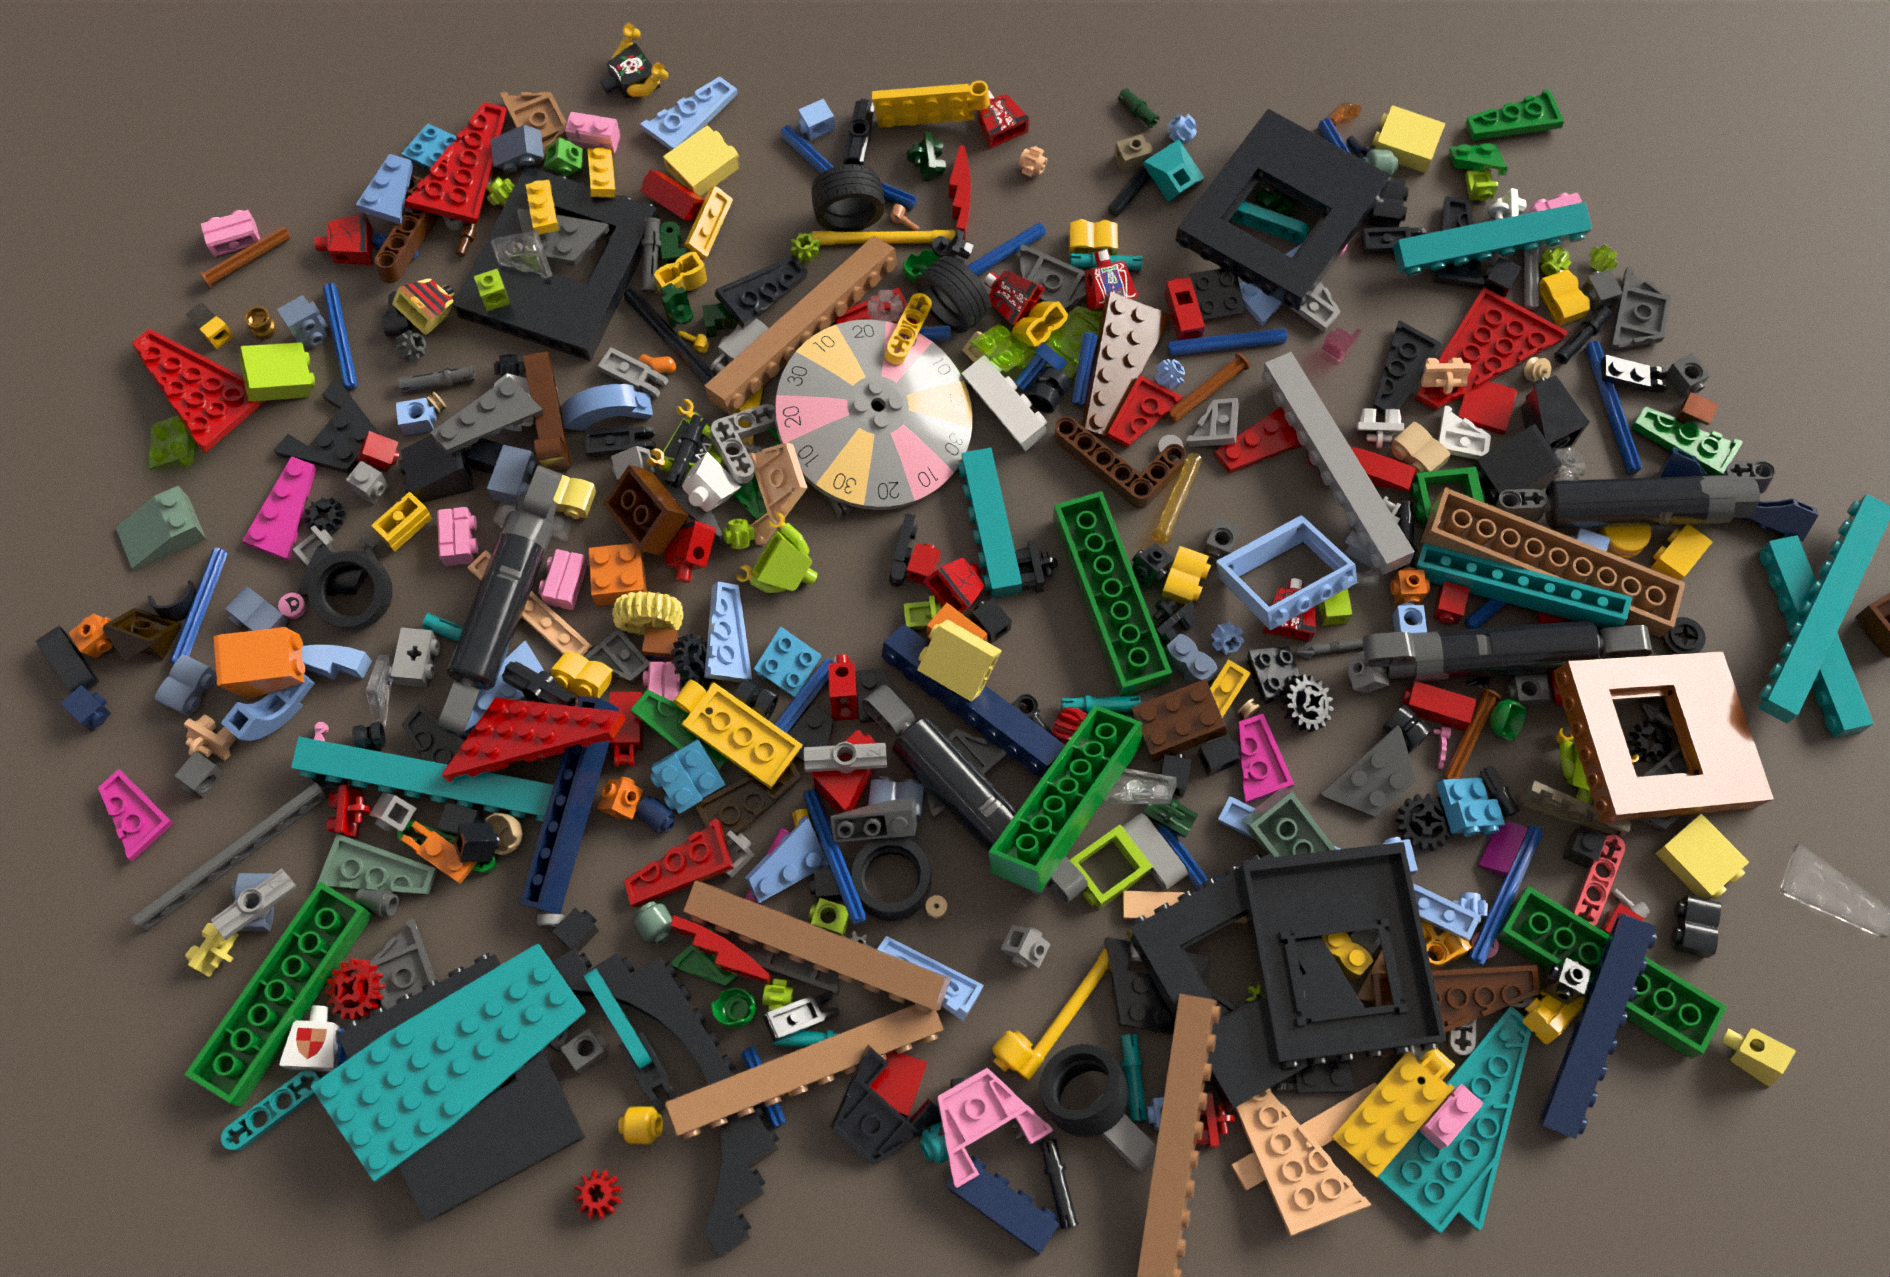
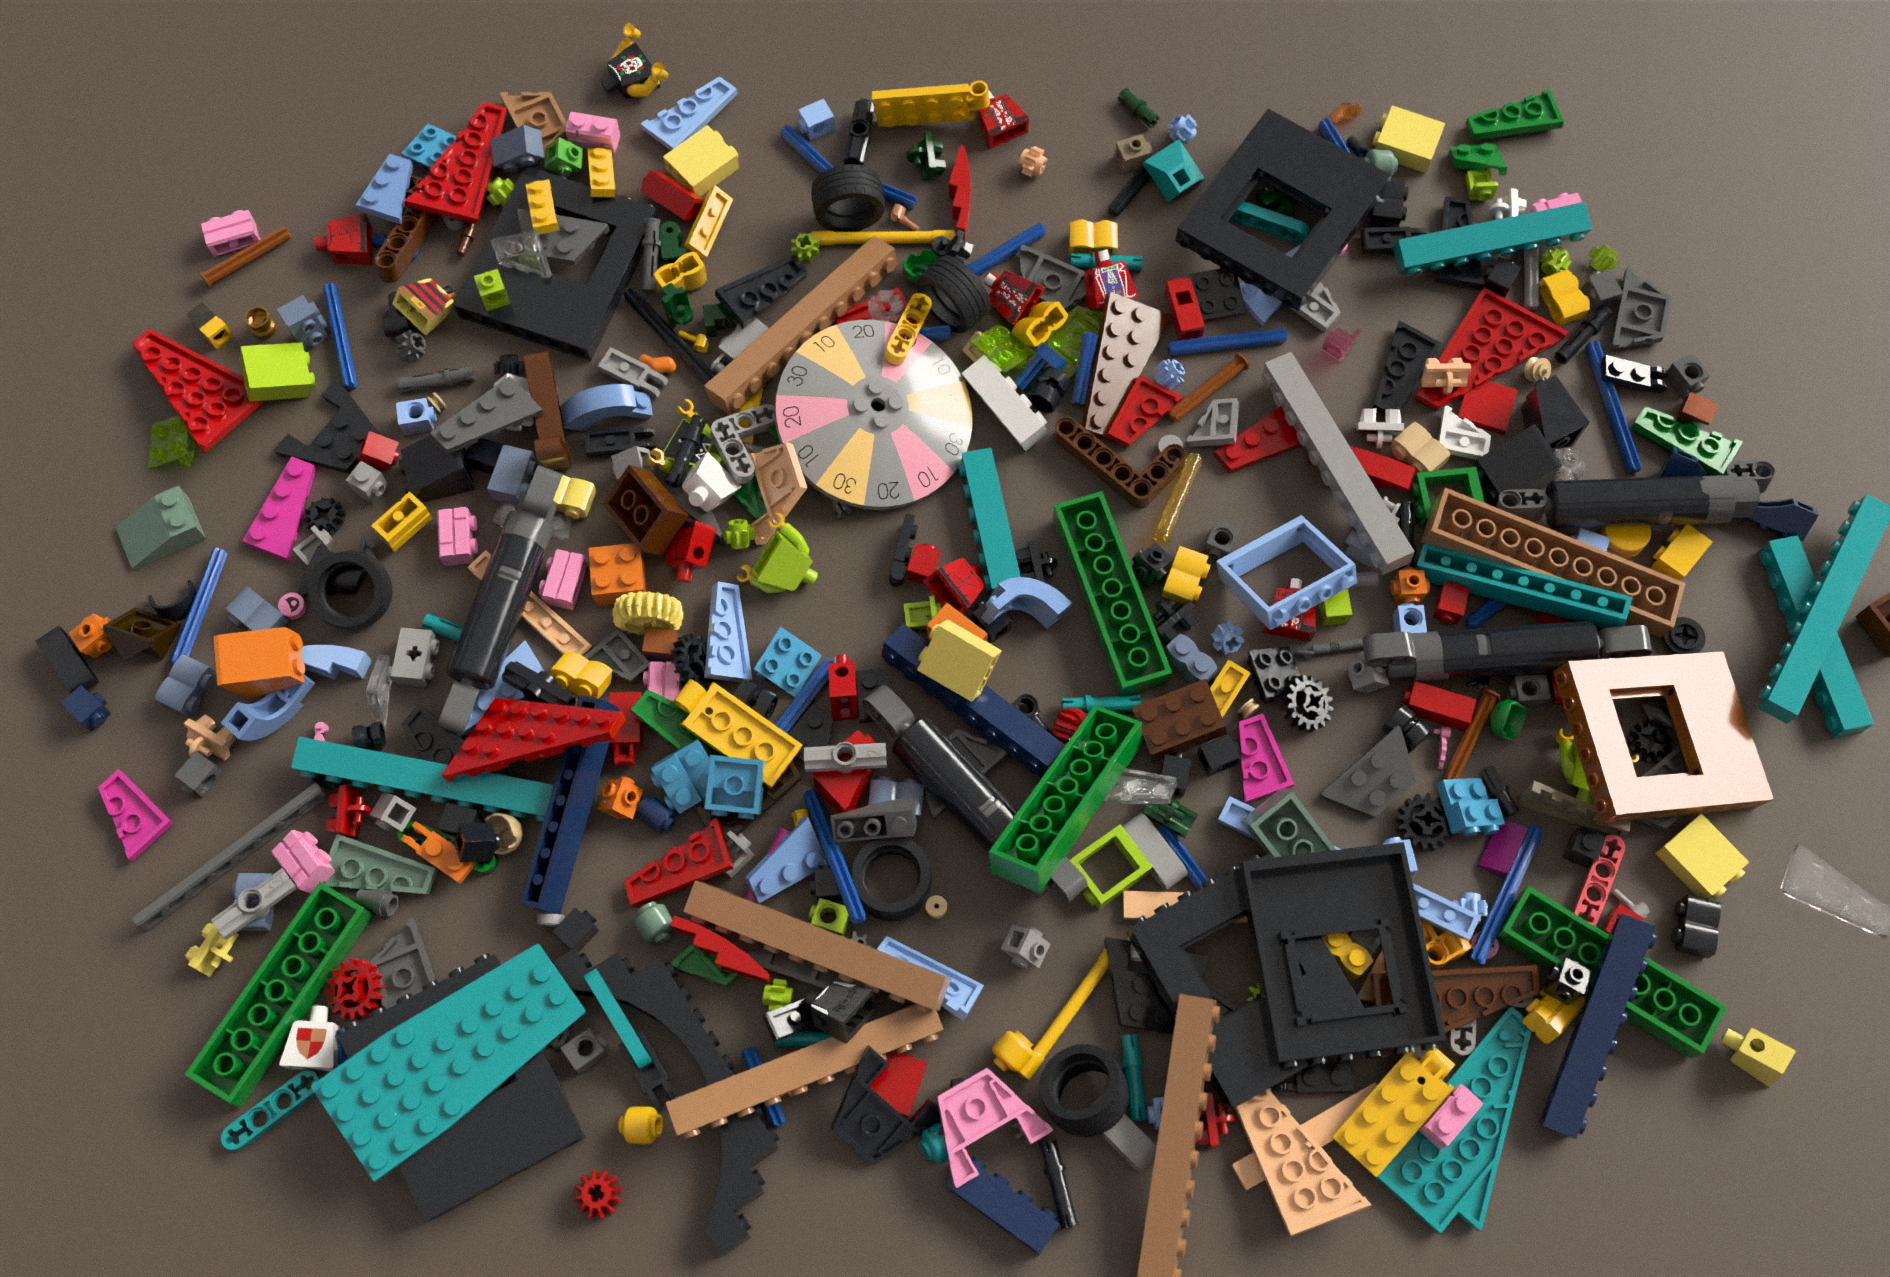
green hair [711,987,756,1030] -> none
none -> bright pink brick [272,830,335,893]
none -> dark azure plate [704,755,765,819]
none -> pearl dark grey torso [805,981,877,1044]
none -> medium blue arch [981,577,1072,629]

